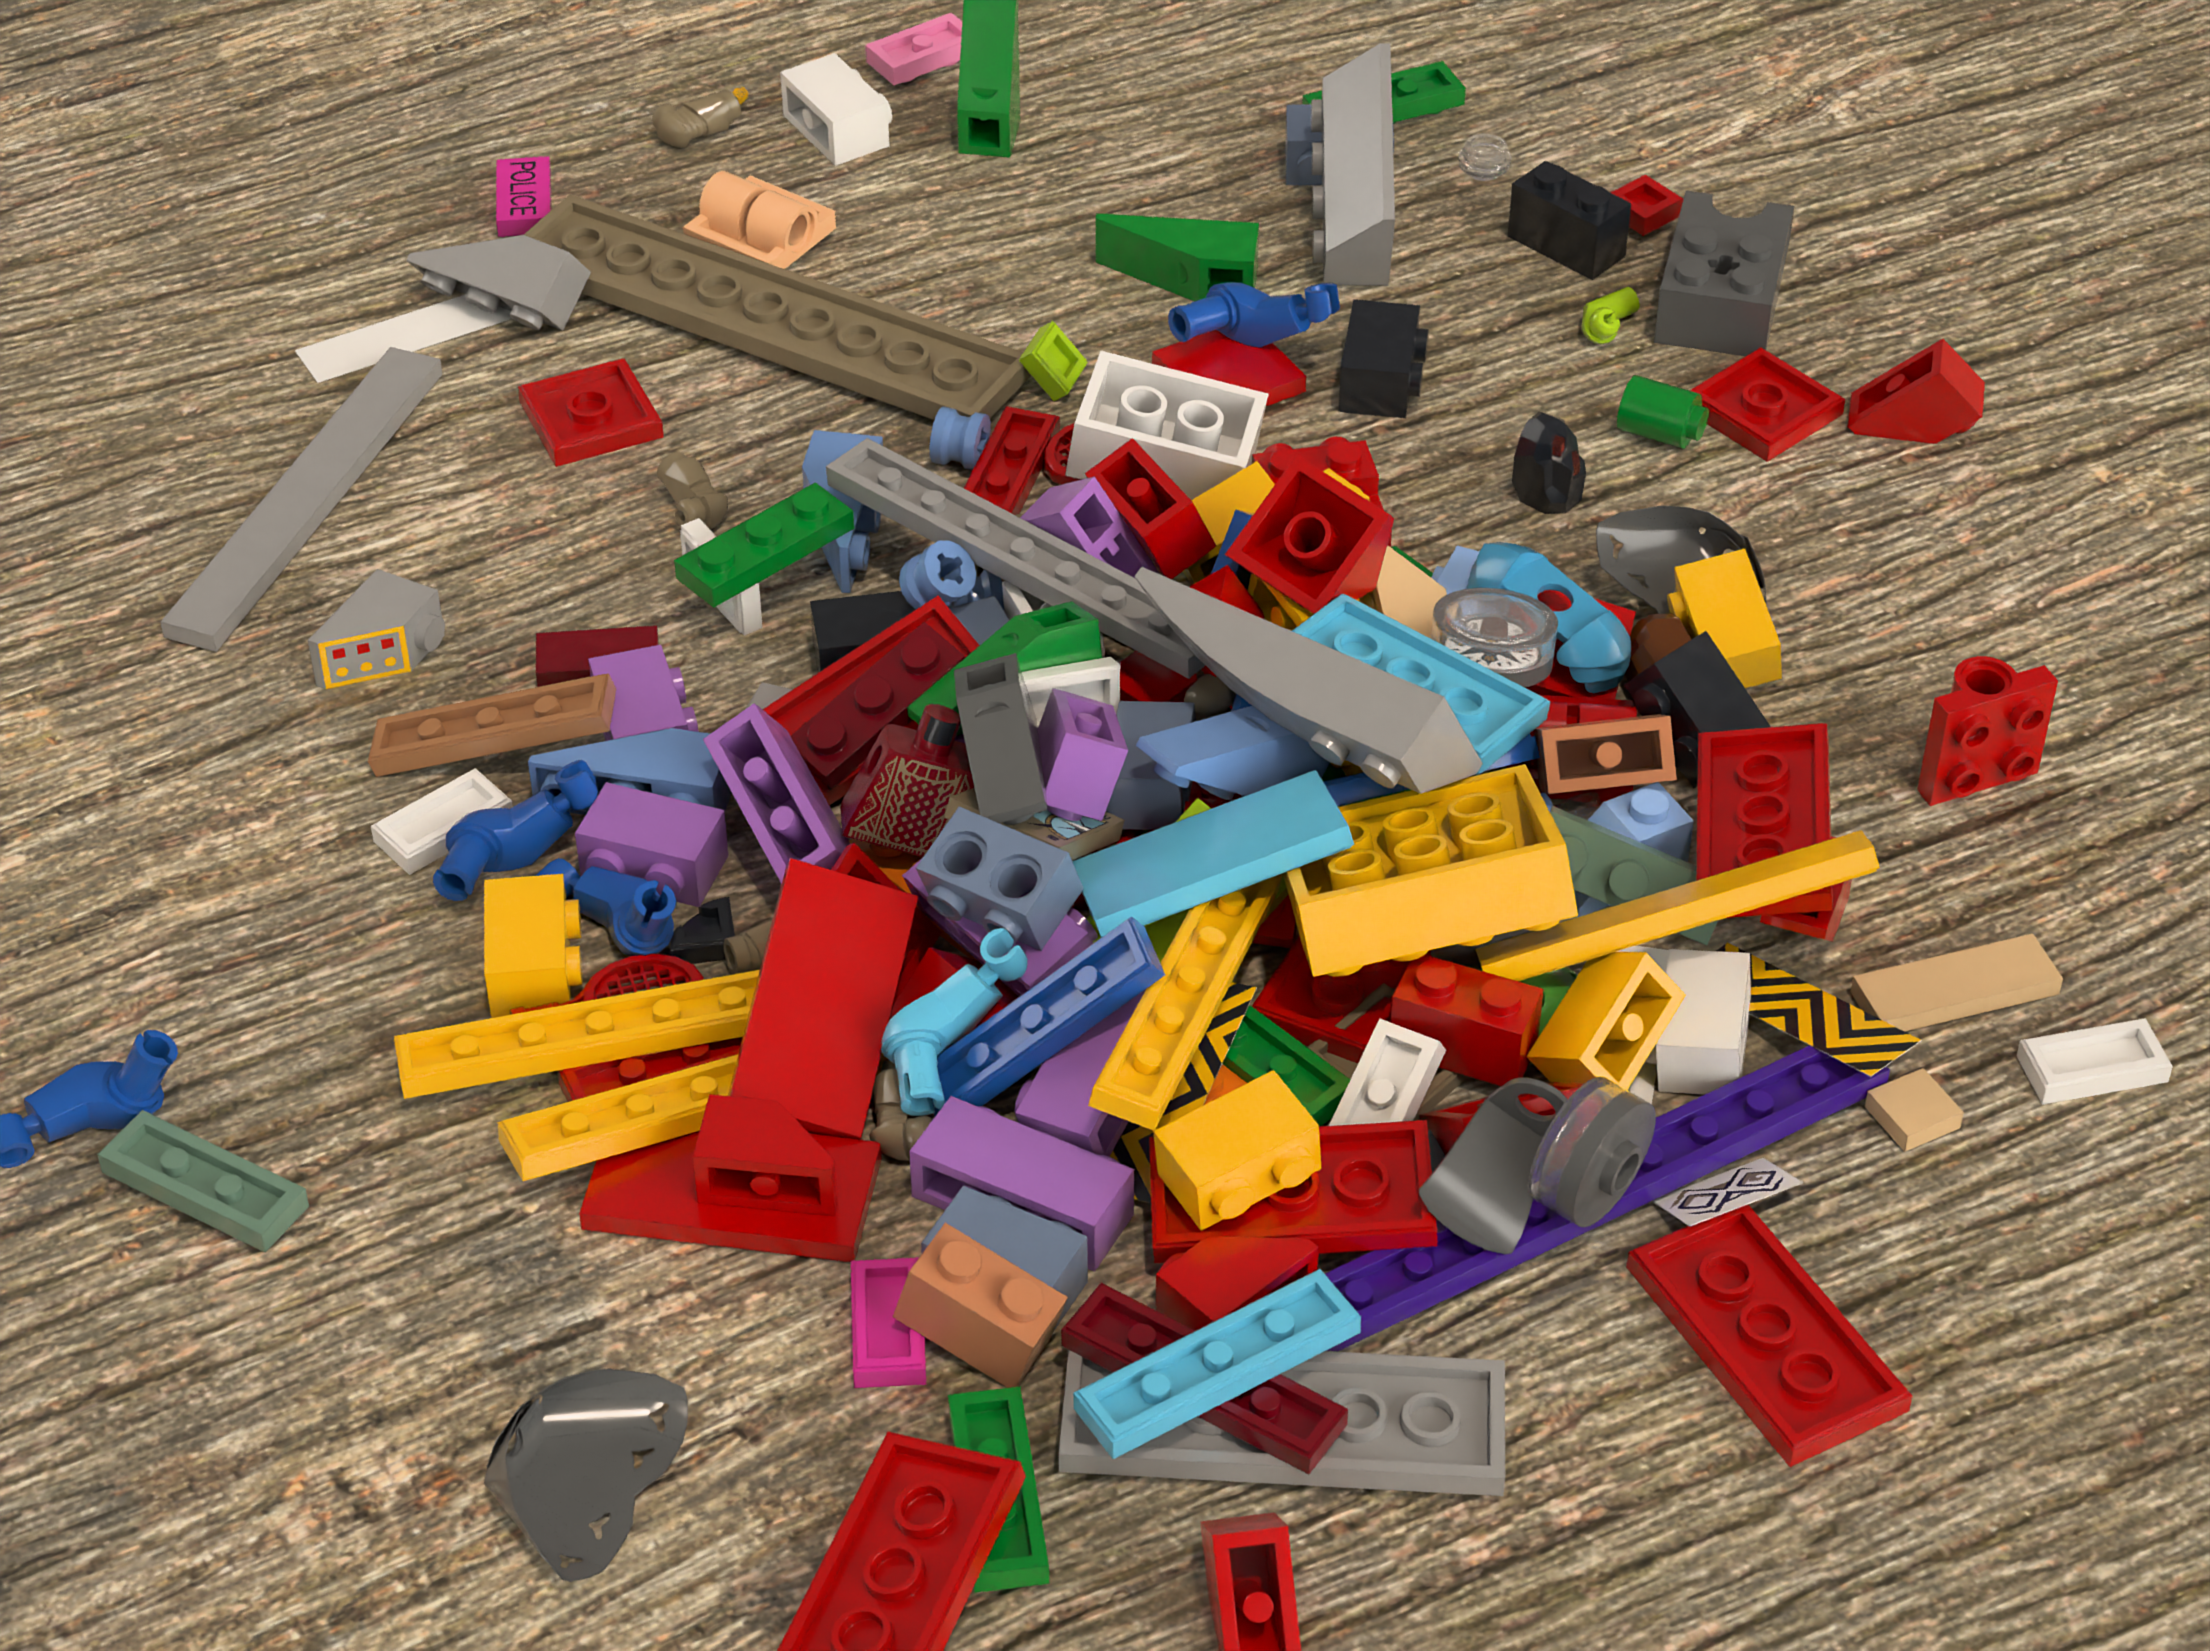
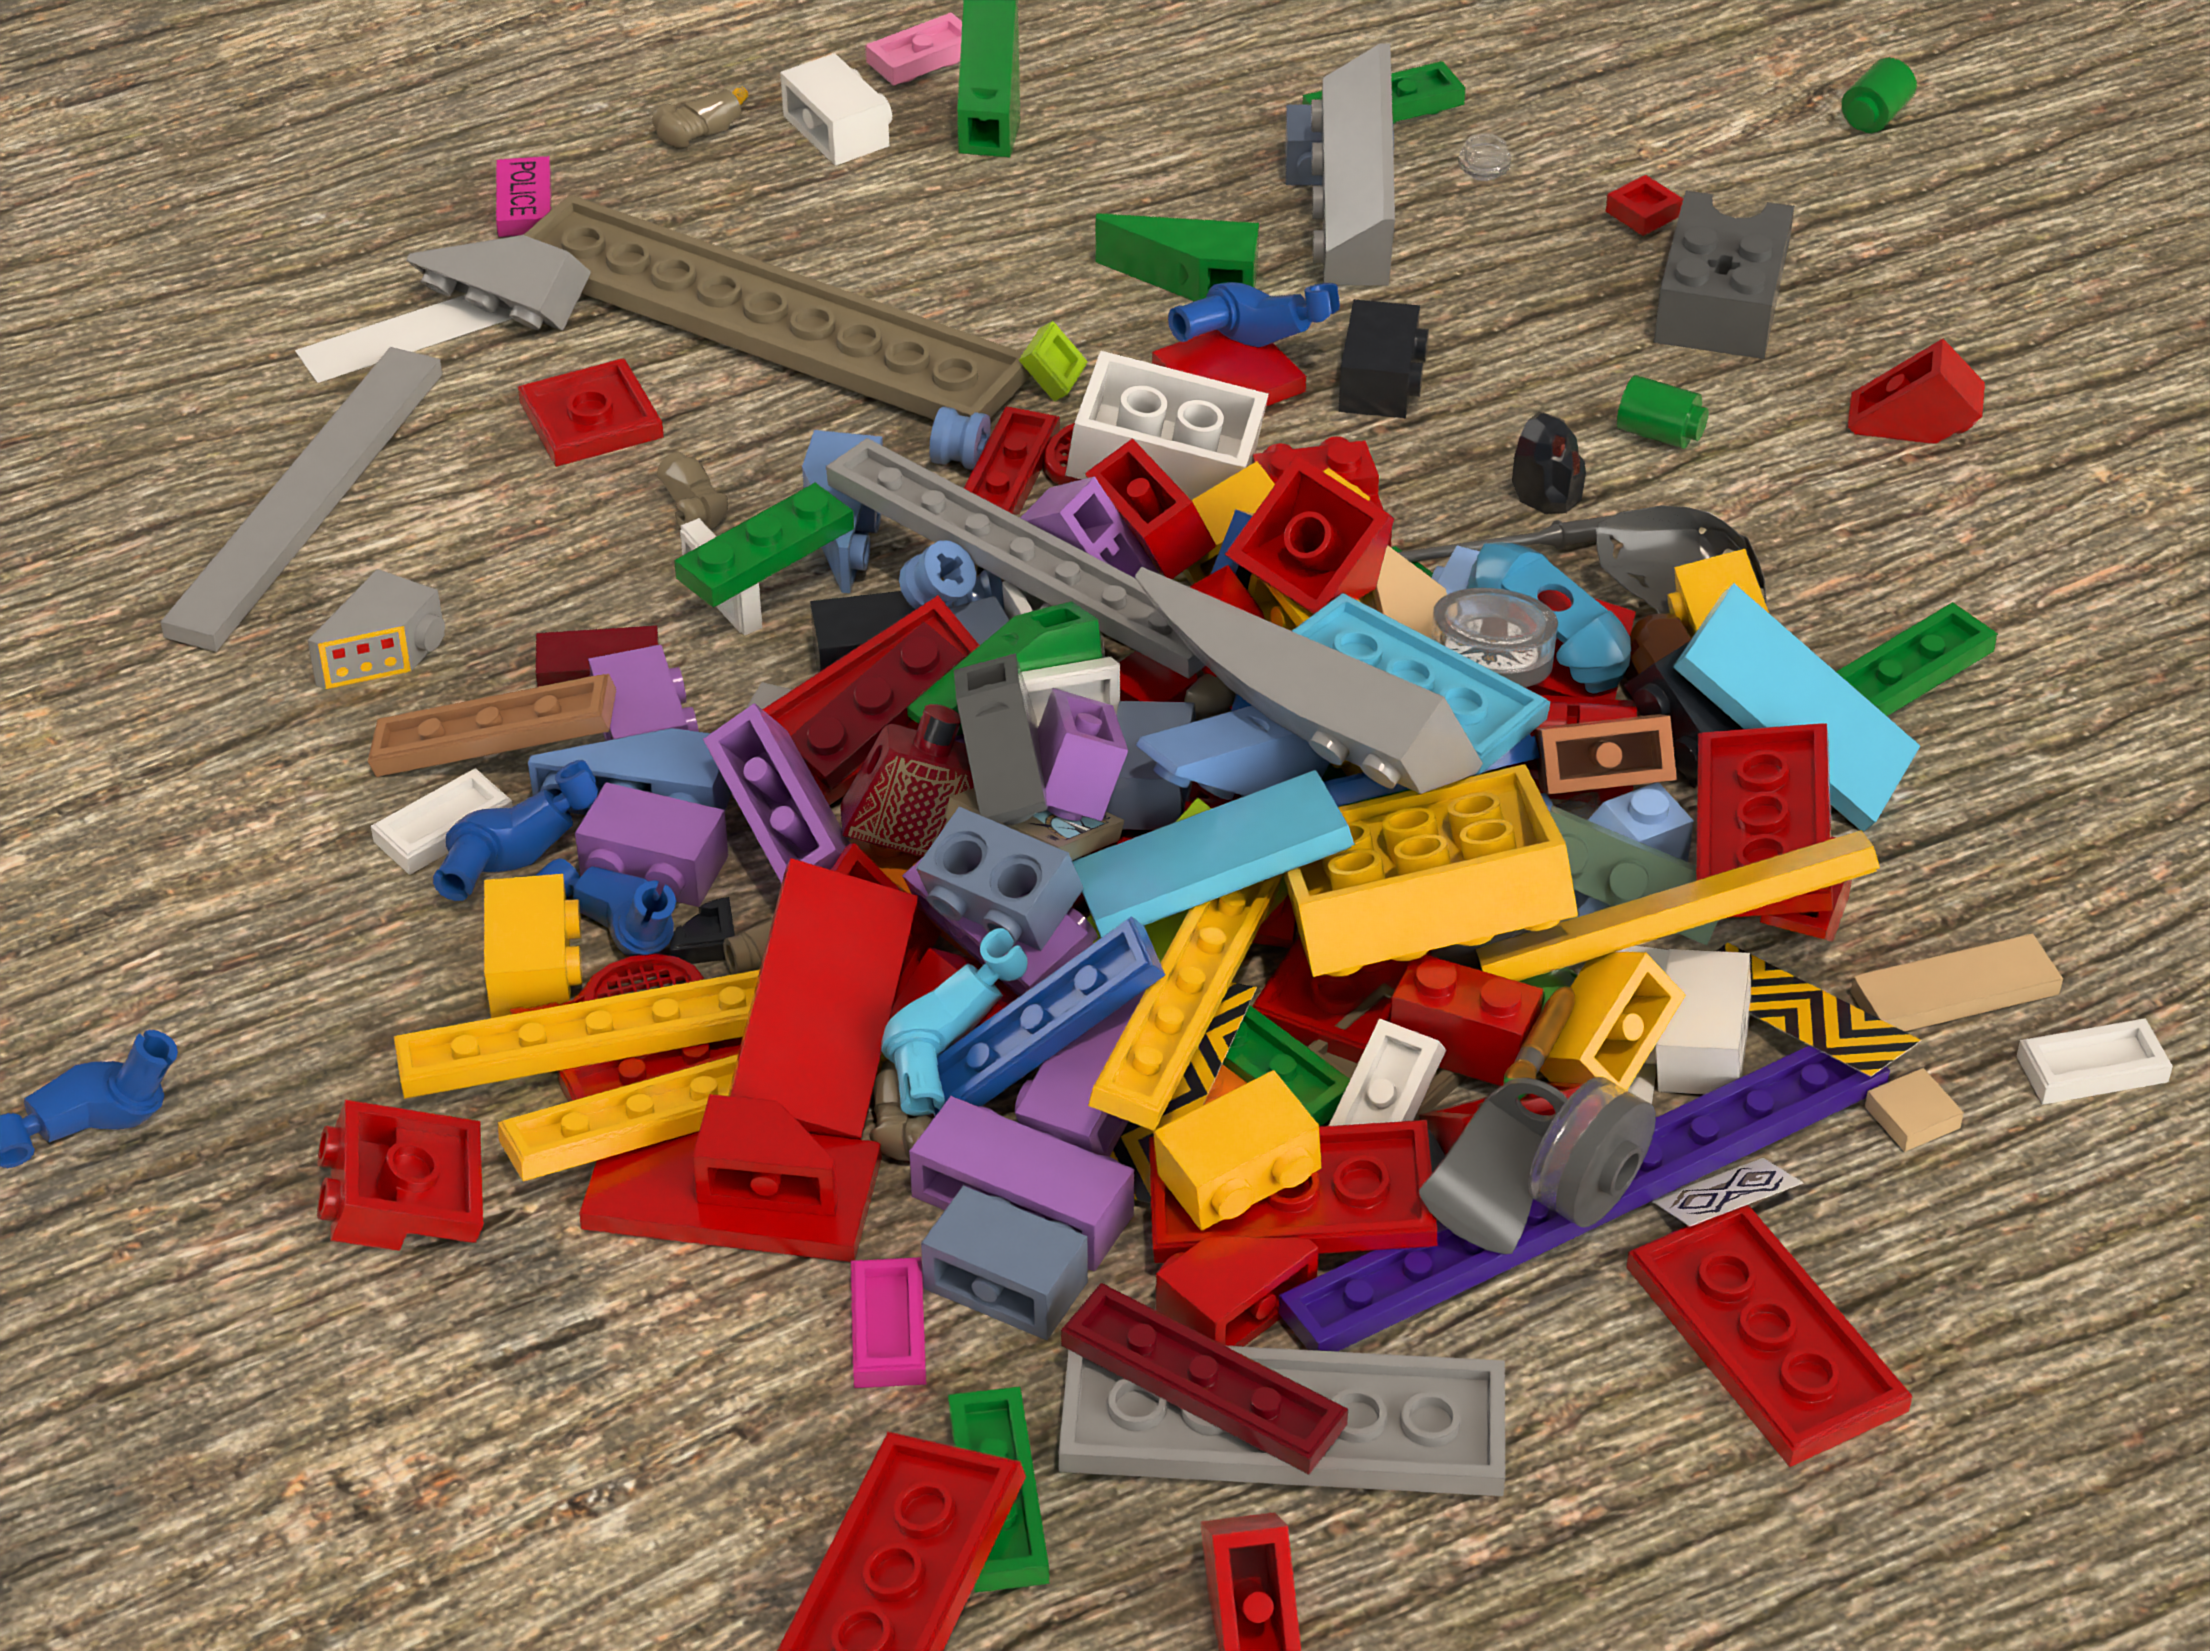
sand green plate [97,1110,309,1253] -> none
dark grey piece [484,1368,688,1582] -> none
light nougat plate [683,171,836,269] -> none
nougat brick [893,1222,1068,1388] -> none
medium azure tile [1073,1269,1361,1459] -> none
black brick [1508,161,1631,280] -> none
lime arm [1582,287,1640,345] -> none
red tile [1689,347,1846,462] -> none
red plate [1917,656,2058,806] -> none
none -> red plate [317,1100,483,1251]
none -> dark grey piece [1397,516,1614,562]
none -> pearl gold piece [1503,986,1575,1101]
none -> medium azure tile [1673,583,1920,832]
none -> green plate [1836,602,1998,716]
none -> green brick [1841,57,1917,133]

